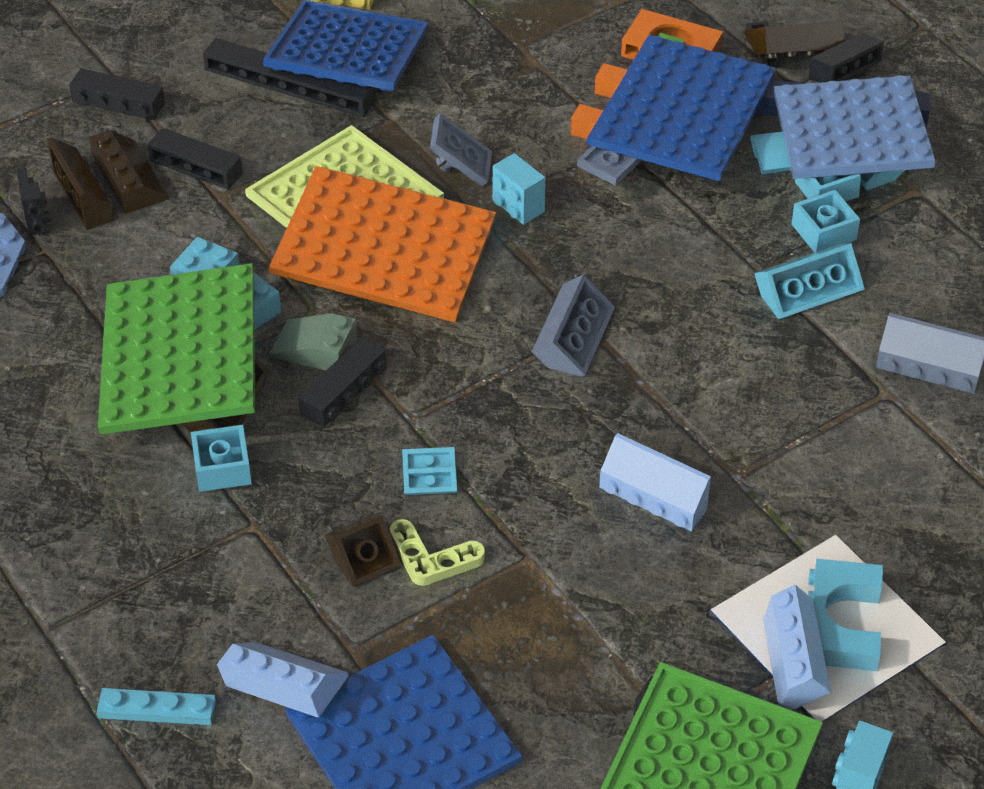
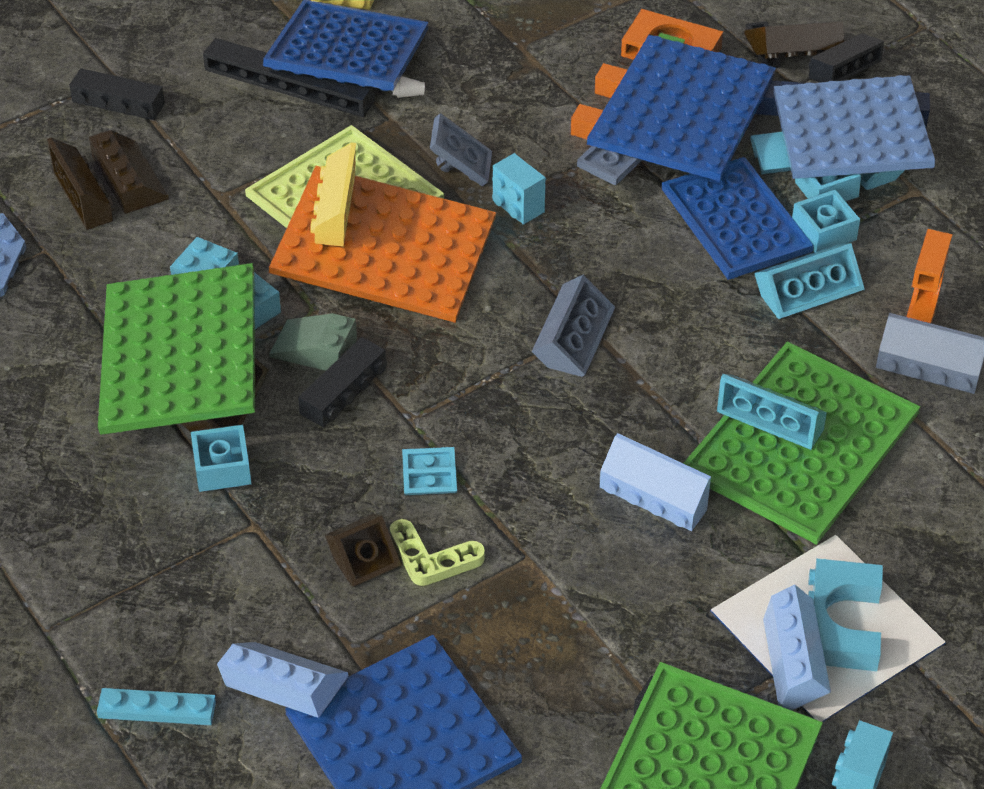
black plate [17,168,51,235] -> none
black brick [147,128,243,190] -> none
none -> light yellow slope [310,142,356,247]
none -> white cone [391,76,425,98]
none -> blue plate [662,157,813,280]
none -> bright green plate [683,342,920,545]
none -> medium azure slope [717,374,827,450]
none -> orange arch [906,229,952,324]

